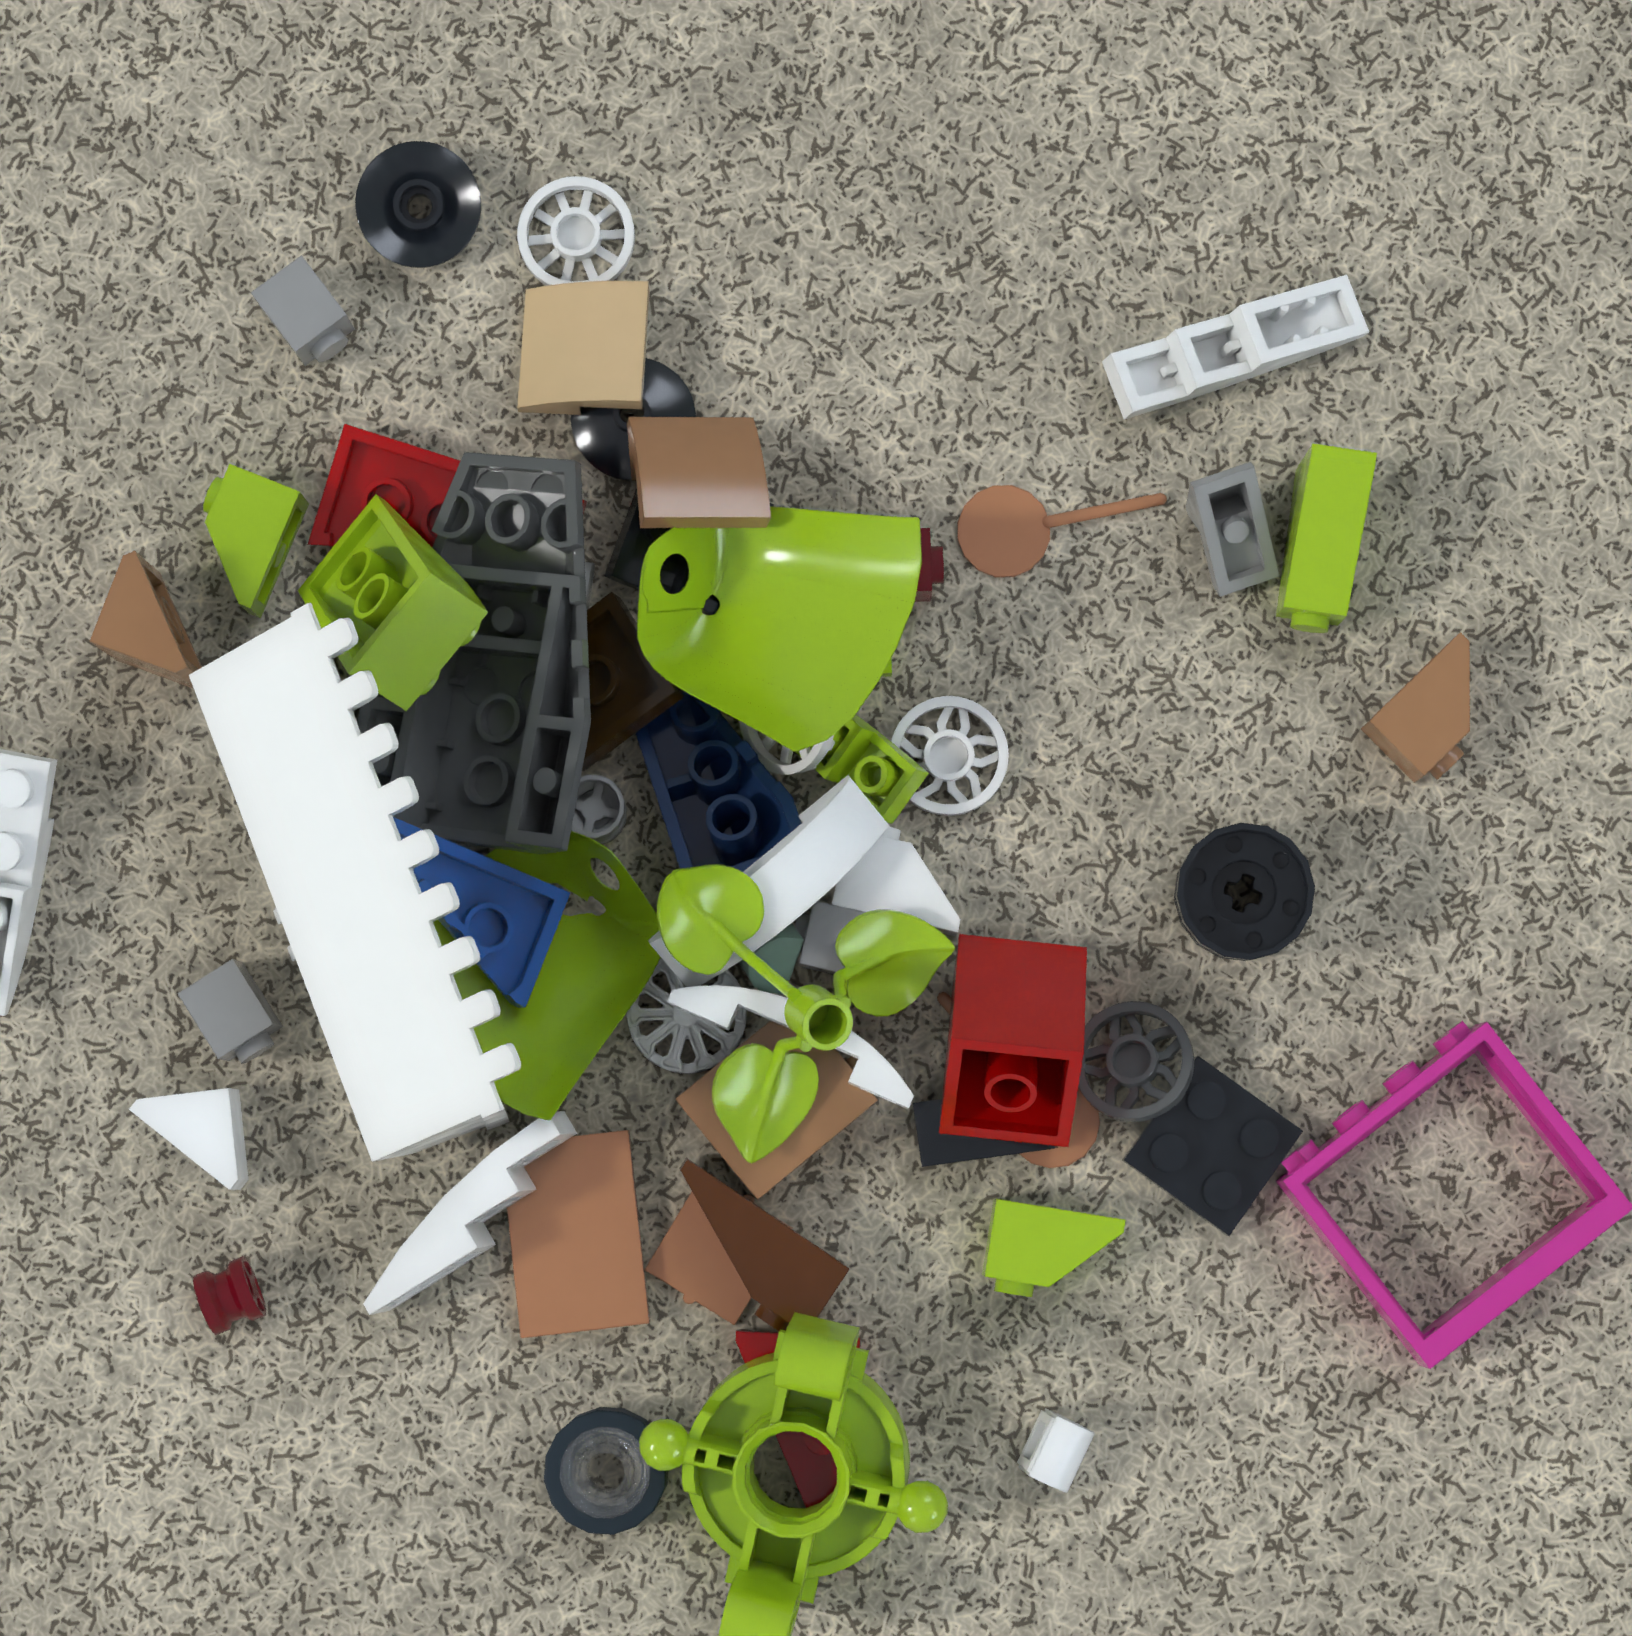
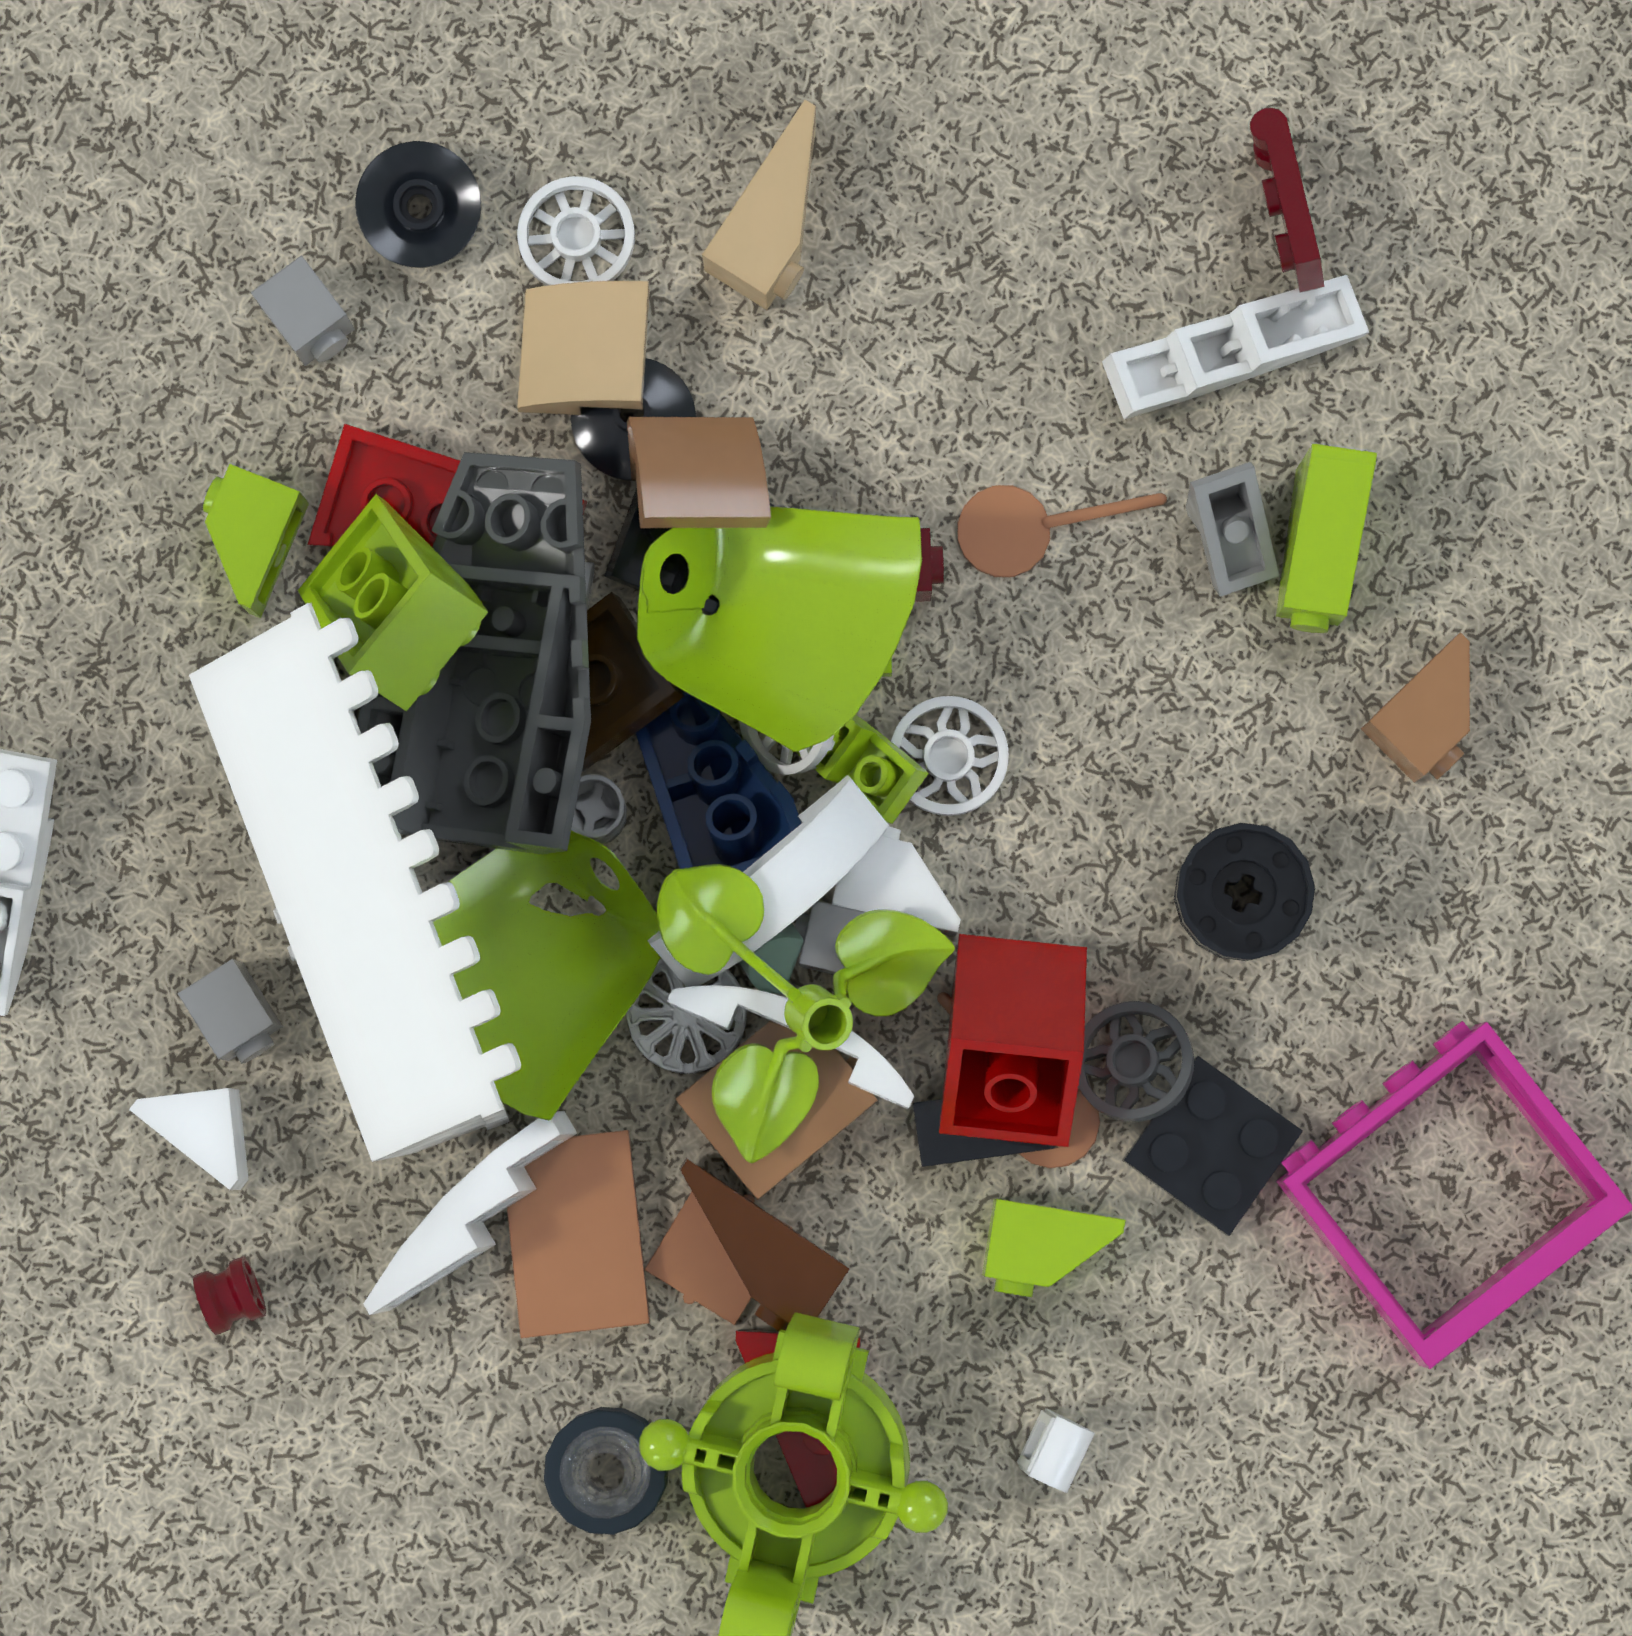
medium nougat slope [90,551,202,689] -> none
blue wing [393,817,570,1008] -> none
none -> tan slope [702,100,816,310]
none -> dark red plate [1250,108,1325,293]

